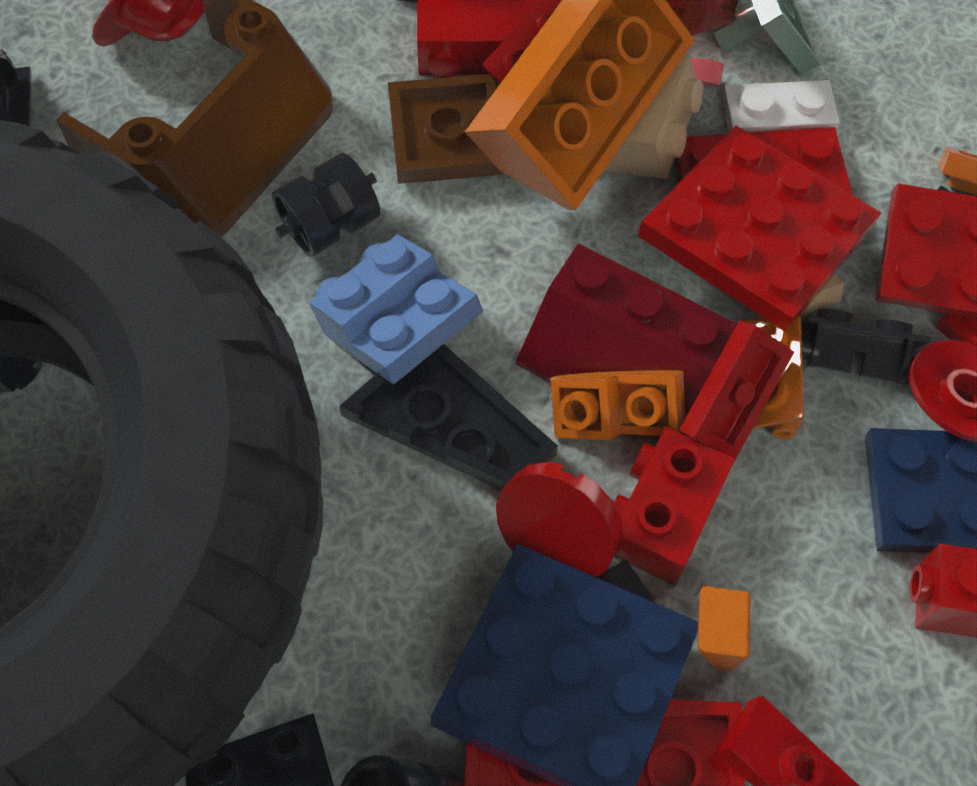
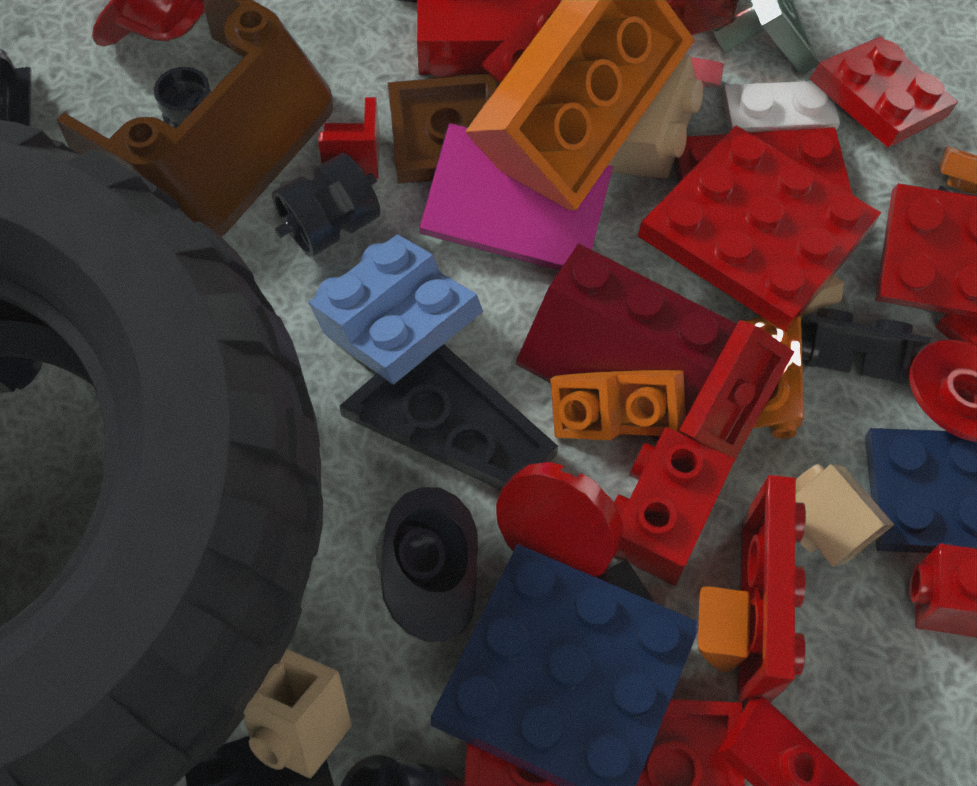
none -> black wheel [154,66,211,128]
none -> tan brick [243,649,352,779]
none -> red panel [318,97,380,179]
none -> black piece [376,486,478,642]
none -> dark pink tile [419,123,613,271]
none -> red plate [737,475,806,708]
none -> tan brick [796,464,895,567]
none -> red plate [810,36,959,148]

